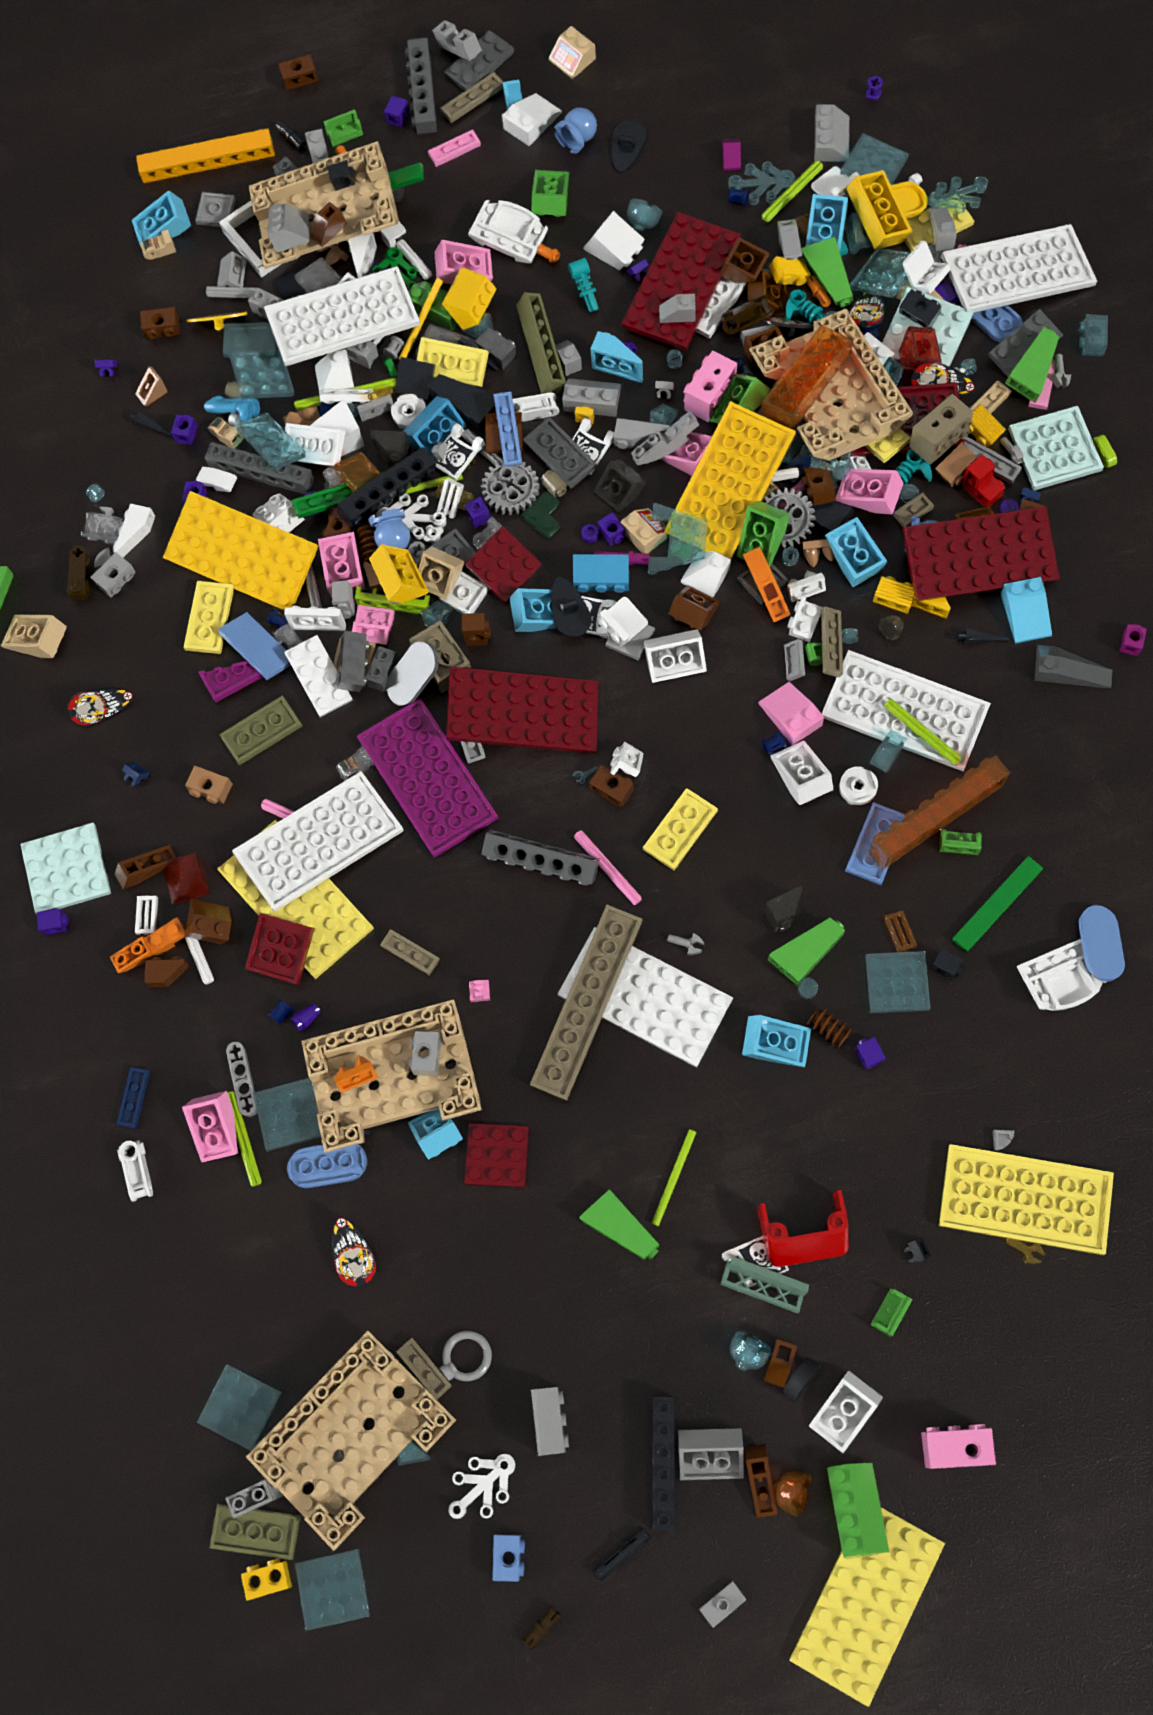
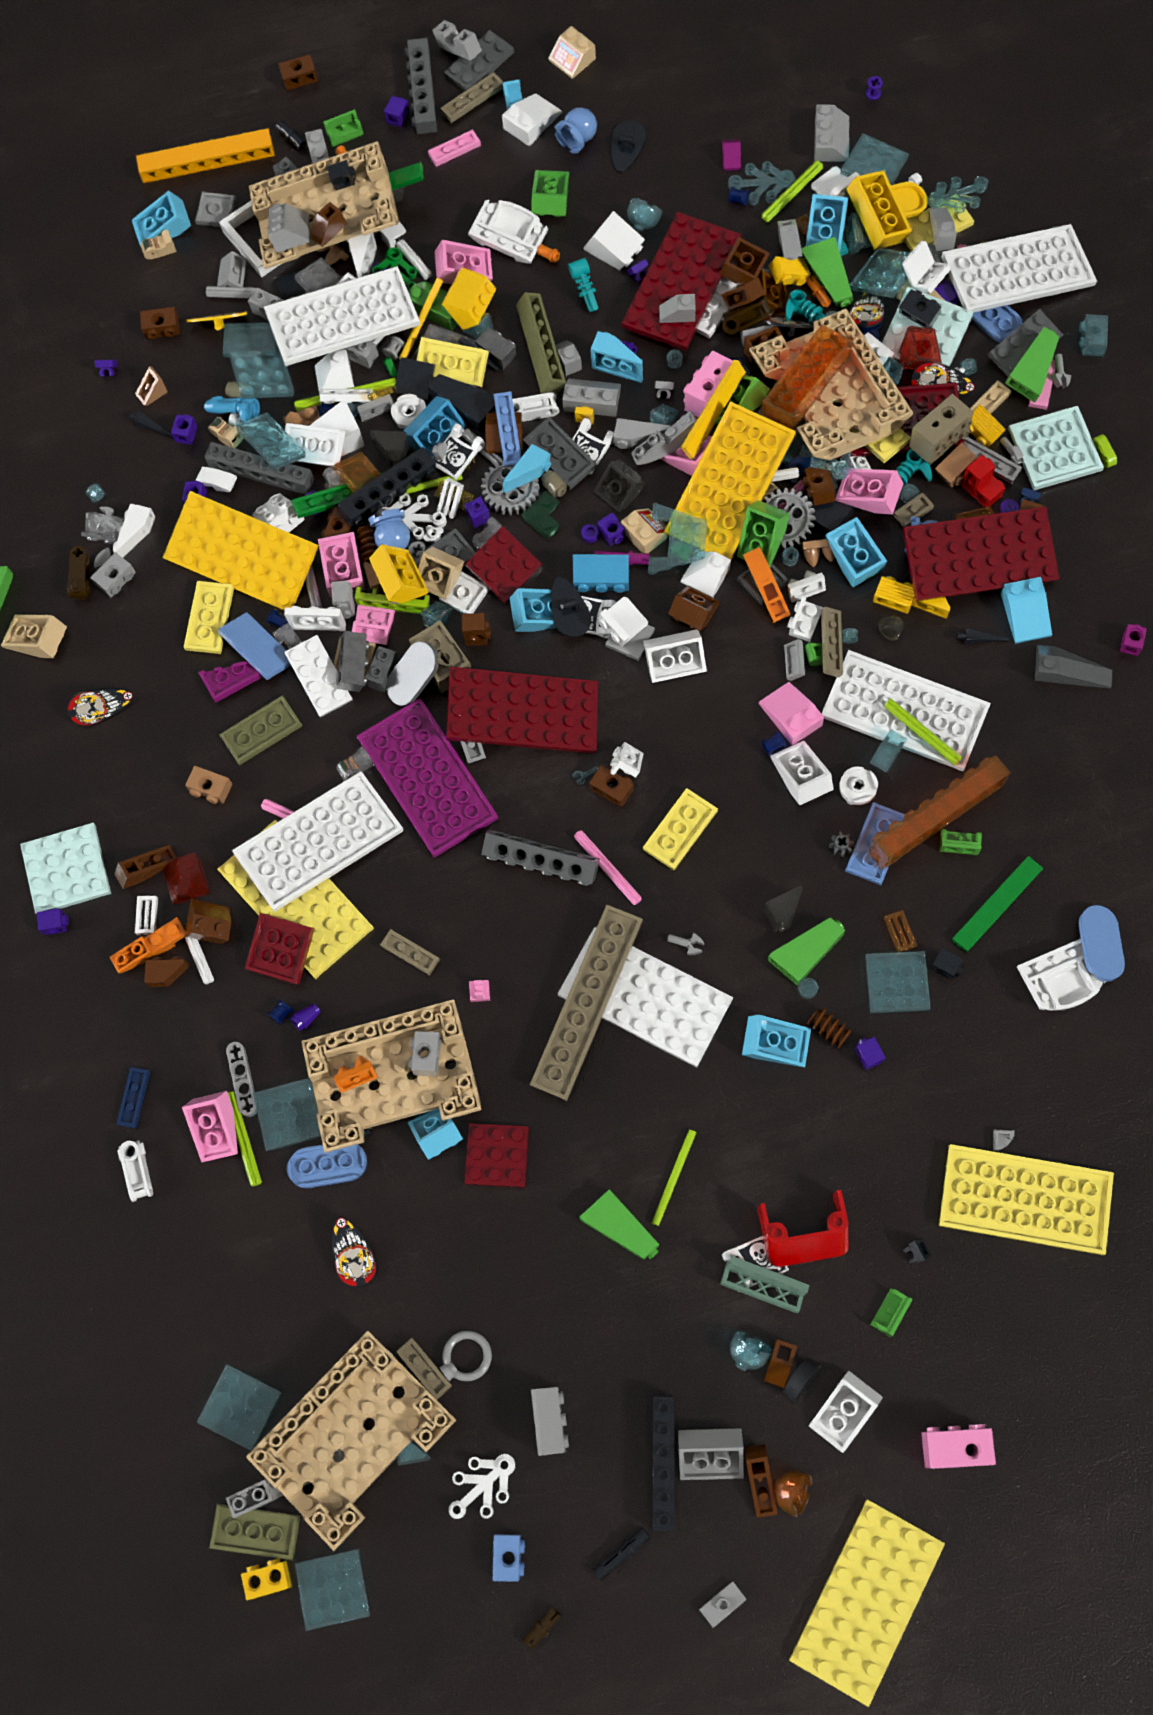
dark blue tile [122,762,150,786] -> none
bright green slope [827,1463,890,1559] -> none
clear yellow bar [1006,1238,1045,1264] -> none
none -> medium azure slope [503,444,551,493]
none -> yellow tile [681,360,746,459]
none -> reddish brown brick [721,277,765,311]
none -> dark grey gear [829,832,854,857]

